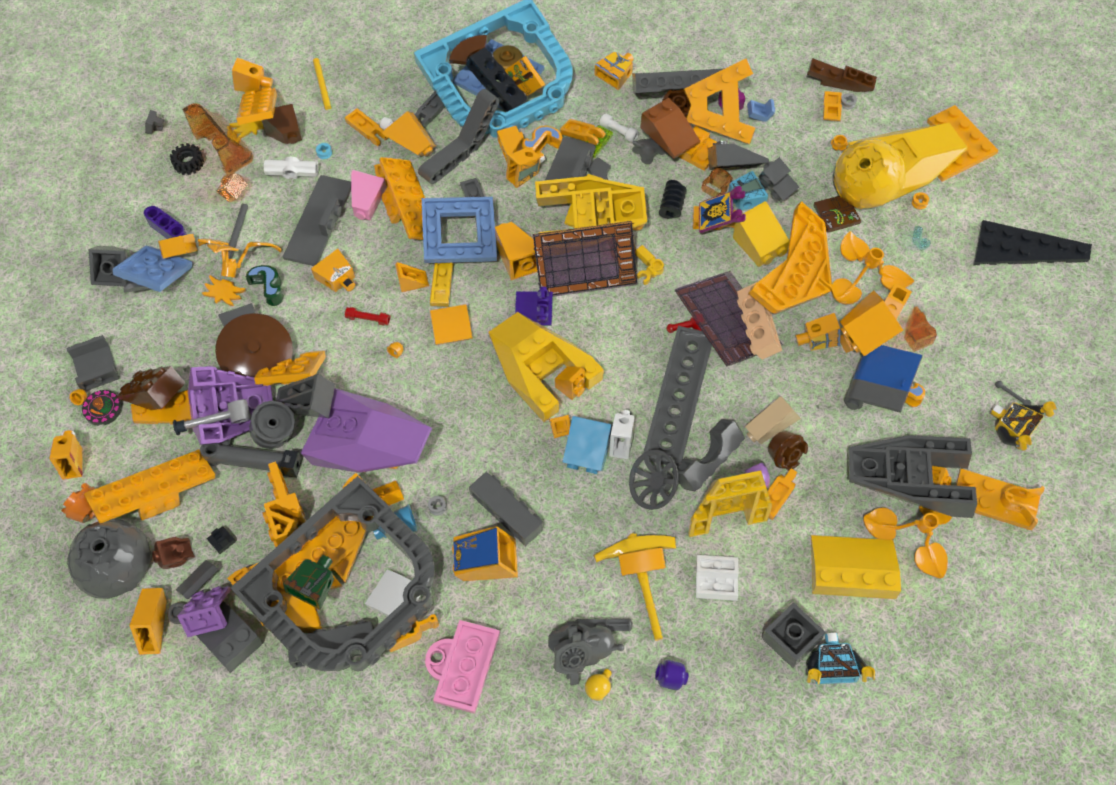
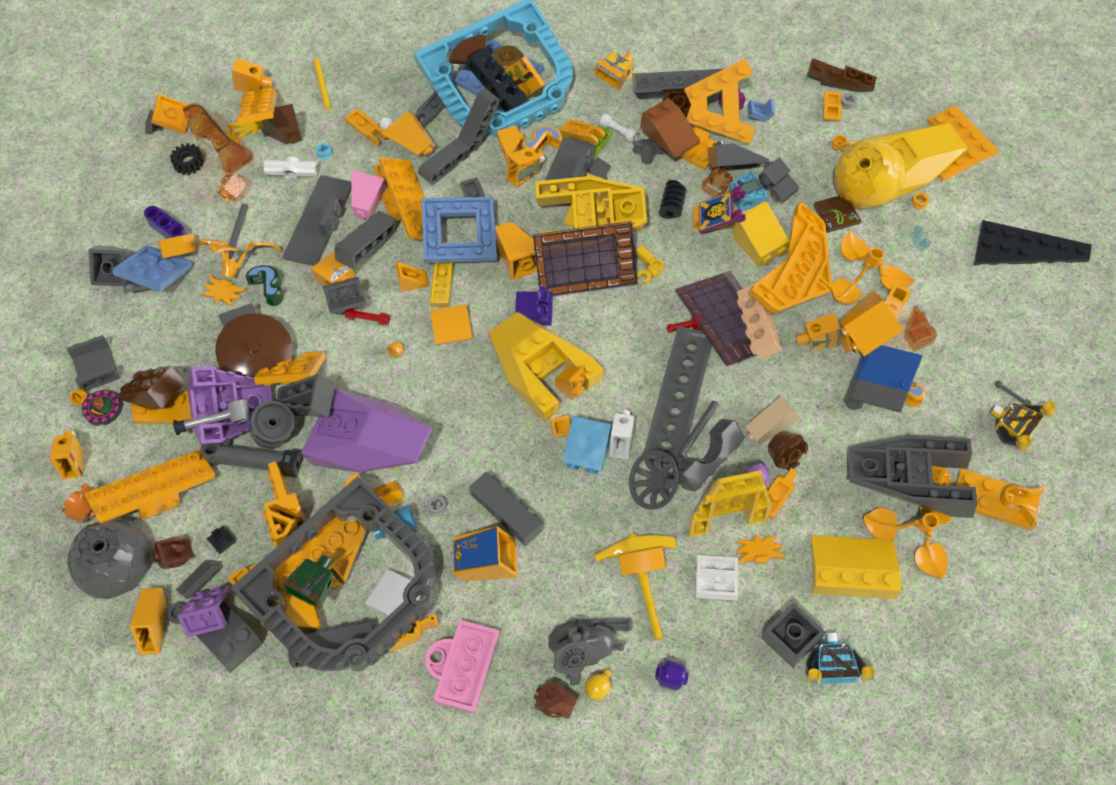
none -> light orange tile [151,93,191,134]
none -> dark grey bracket [322,277,366,314]
none -> dark grey brick [334,211,396,269]
none -> copper hand [534,682,578,719]
none -> dark grey bar [677,401,718,459]
none -> light orange piece [736,534,785,564]

